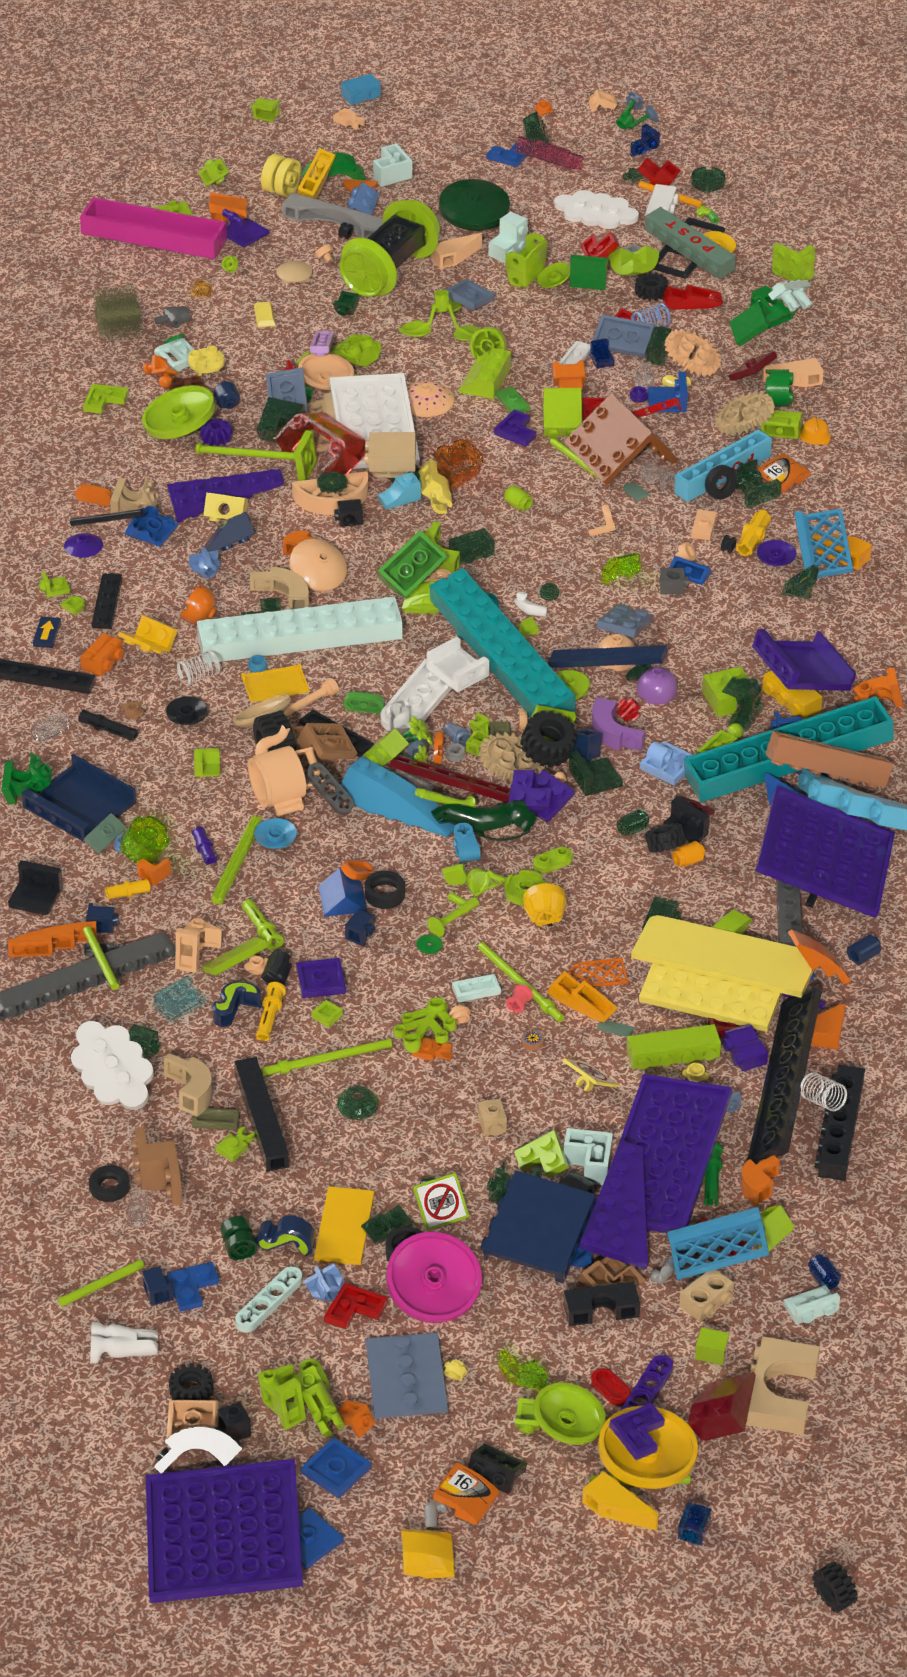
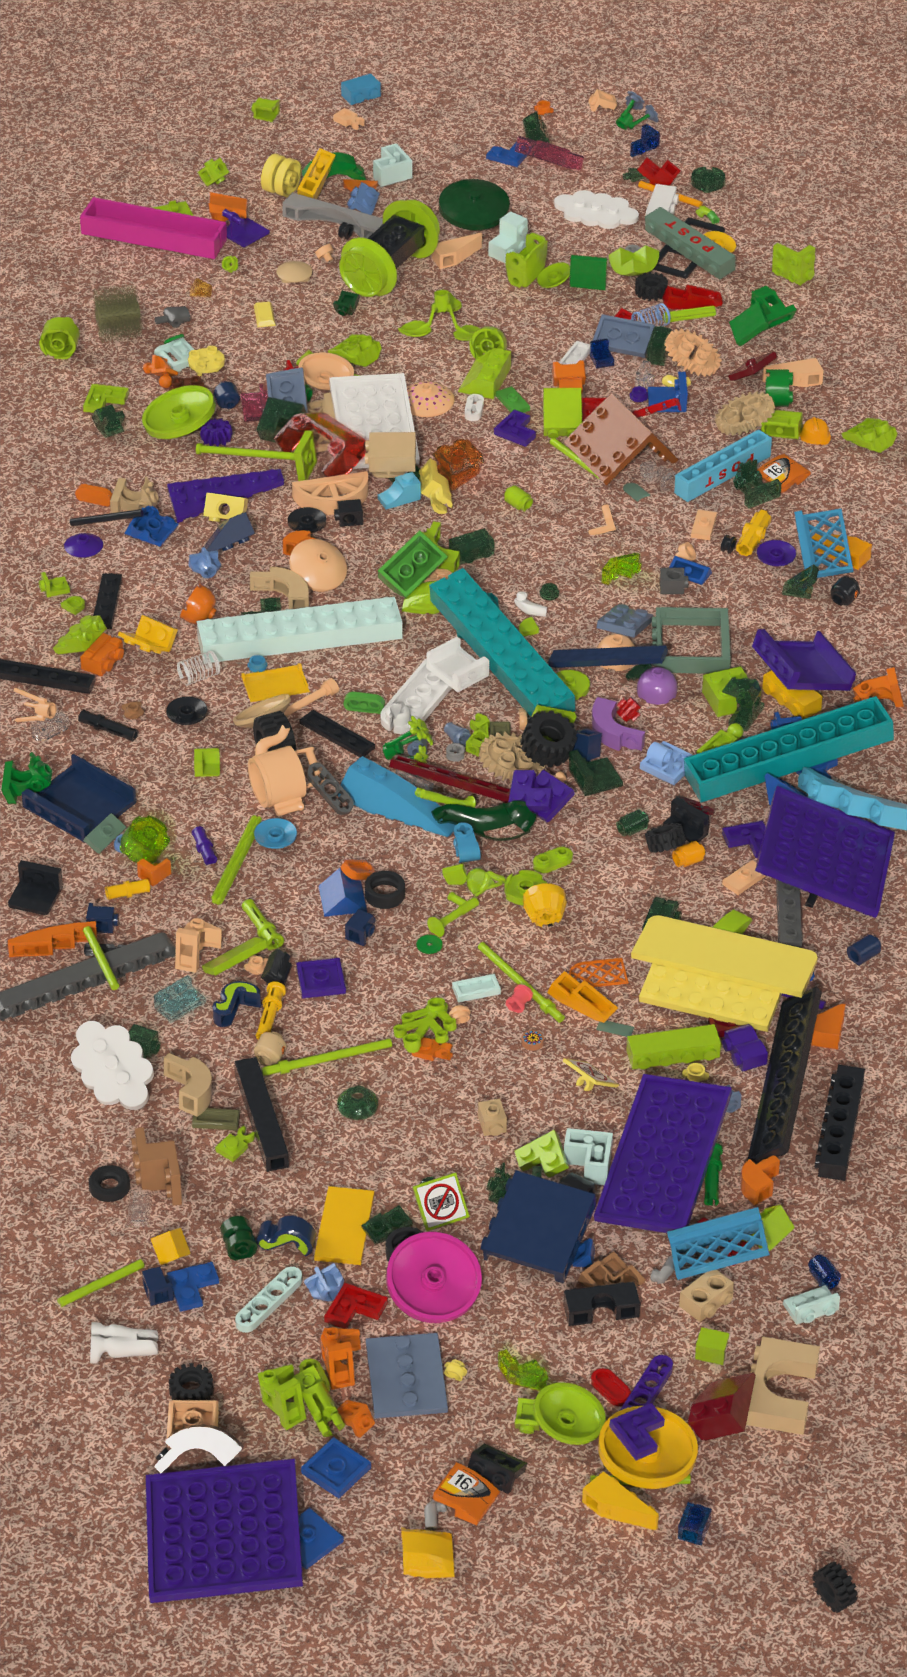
dark blue tile [33,616,61,648] -> none
black brick [218,1401,251,1441] -> none
medium nougat bracket [291,723,357,762] -> none
lavender plate [310,331,334,356] -> none
lime plate [311,1000,343,1028] -> none
clear green gear [317,472,348,494] -> none
lime brick [363,728,409,766] -> none
orange tile [434,731,444,764] -> none
sand blue plate [446,279,495,310] -> none
dark purple wing [579,1140,648,1270] -> none
red plate [580,232,619,258] -> none
black tyre [705,465,738,500] -> none
nougat brick [765,731,893,789] -> none
light aqua plate [768,279,813,312] -> none
orange slope [788,929,851,984] -> none
white piece [800,1073,847,1111] -> none
none -> light nougat plant [14,688,56,722]
none -> lime brick [39,317,80,359]
none -> lime plate [53,615,107,654]
none -> clear green brick [92,404,125,438]
none -> yellow panel [151,1228,190,1265]
none -> clear pink bracket [241,384,270,422]
none -> tan head [254,1032,287,1066]
none -> black dish [288,507,327,533]
none -> orange tile [320,1327,361,1390]
none -> white beam [465,394,484,421]
none -> sand green window [652,607,731,674]
none -> lime axle [663,306,716,323]
none -> dark purple plate [722,821,766,858]
none -> light nougat plate [722,860,766,895]
none -> black head [831,576,860,606]
none -> lime slope [841,418,897,453]

